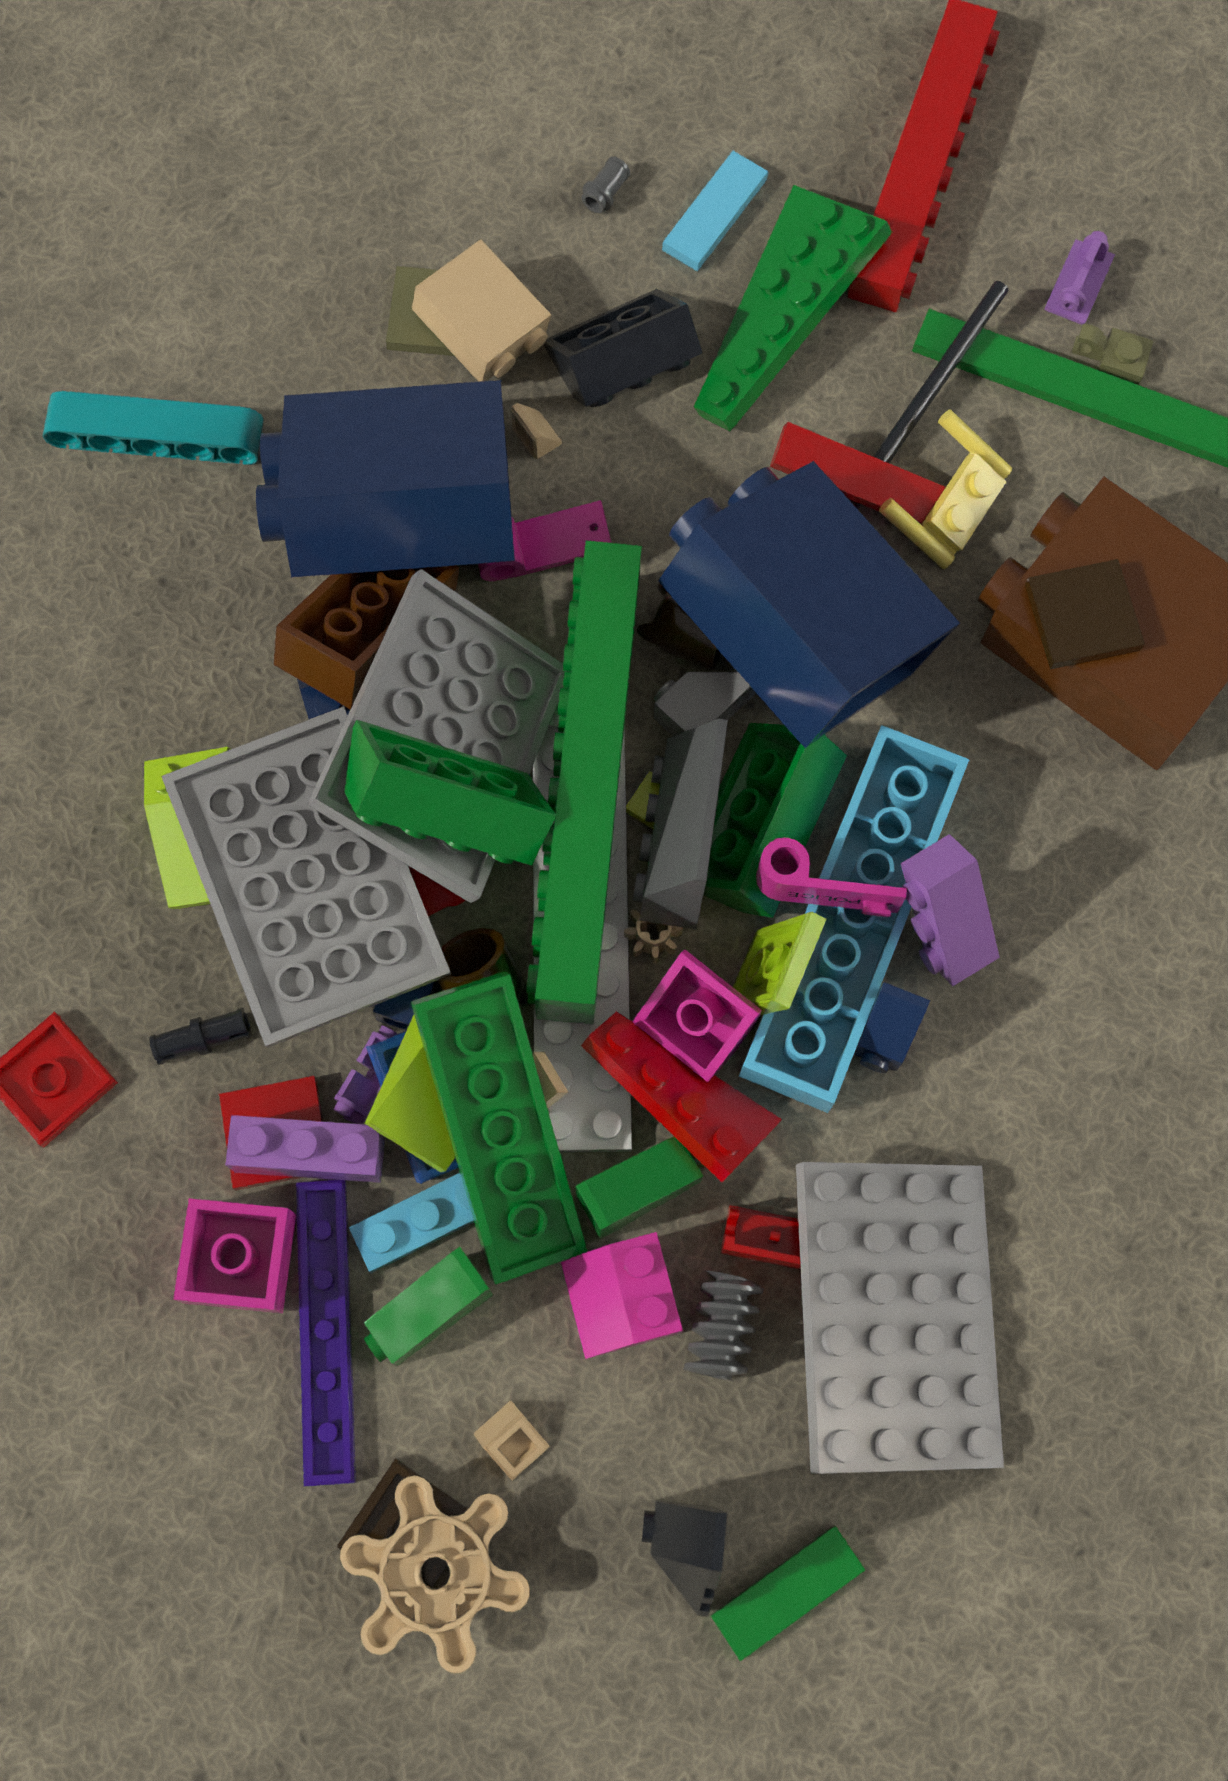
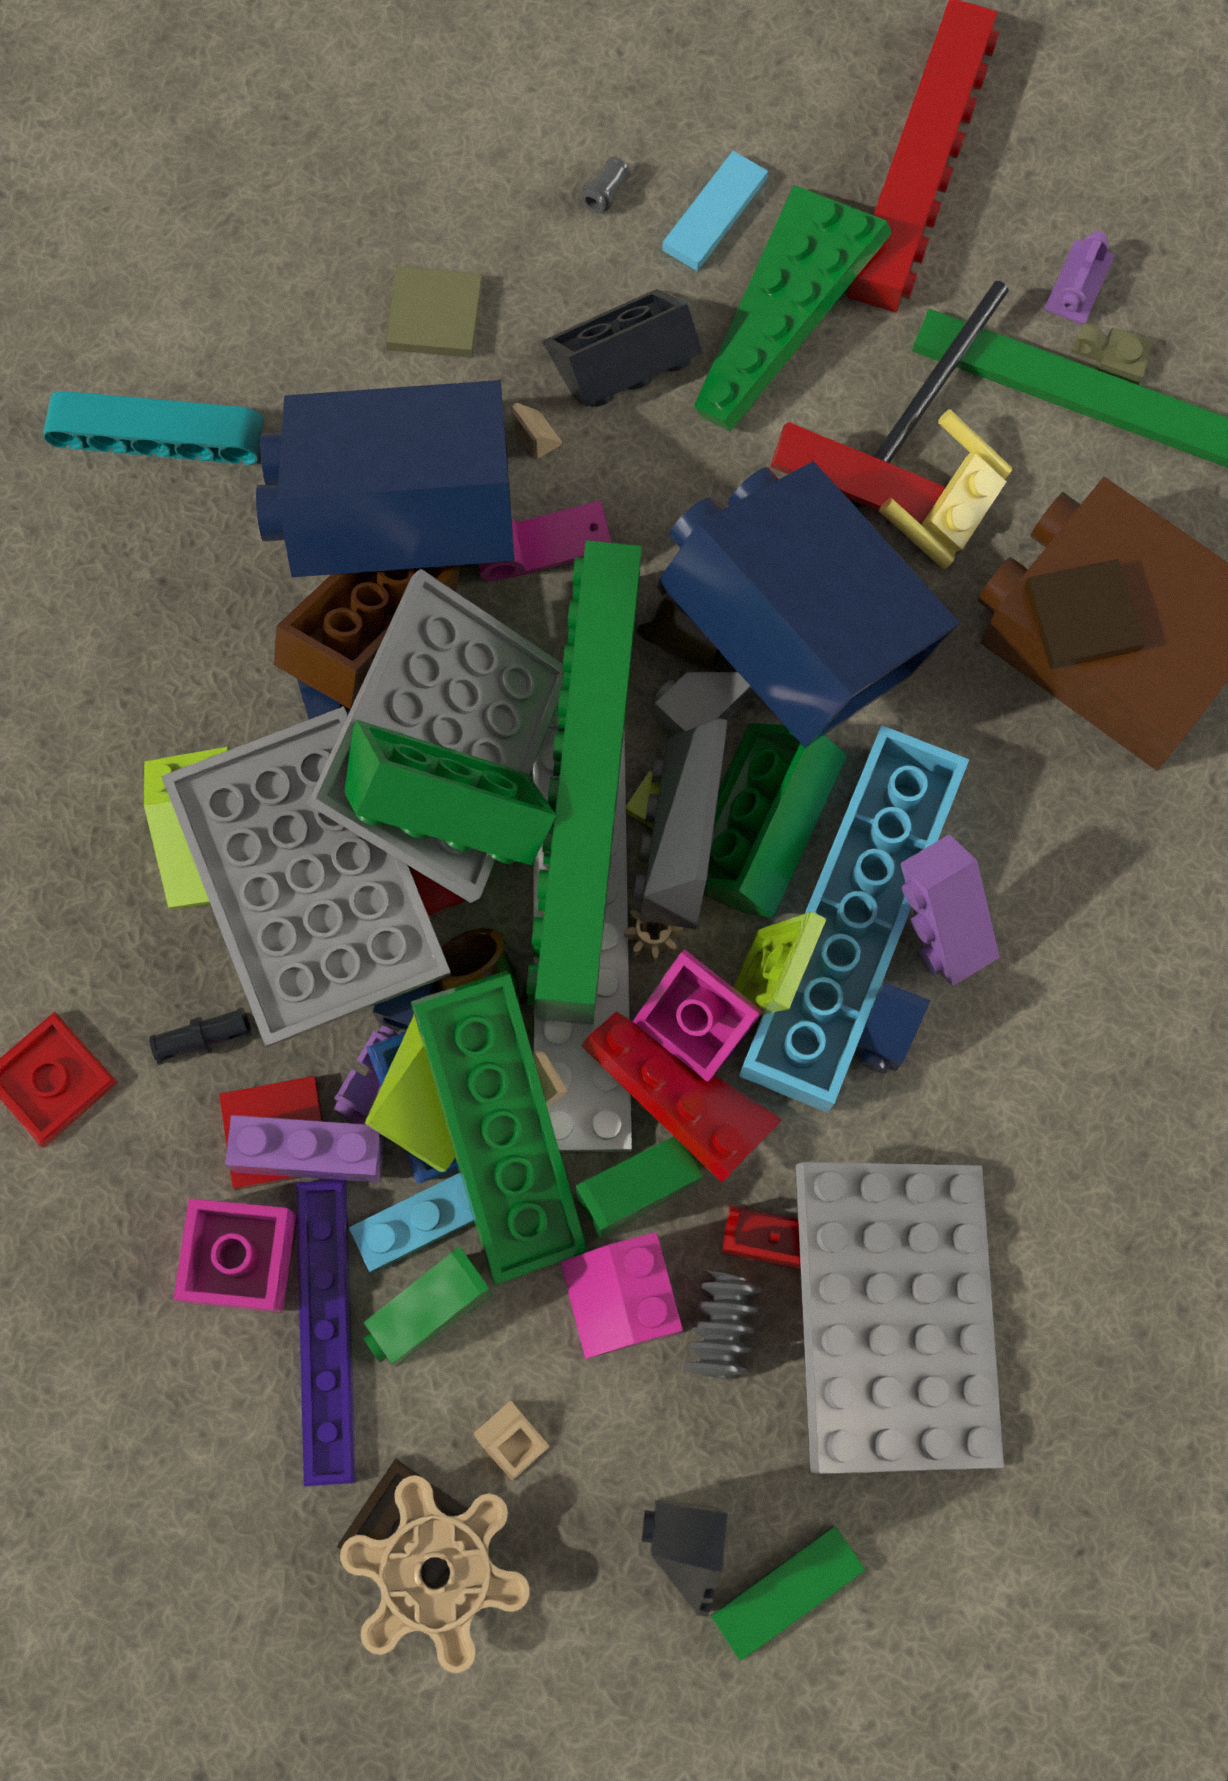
tan brick [412,239,551,381] -> none
dark pink door [756,838,907,917] -> none

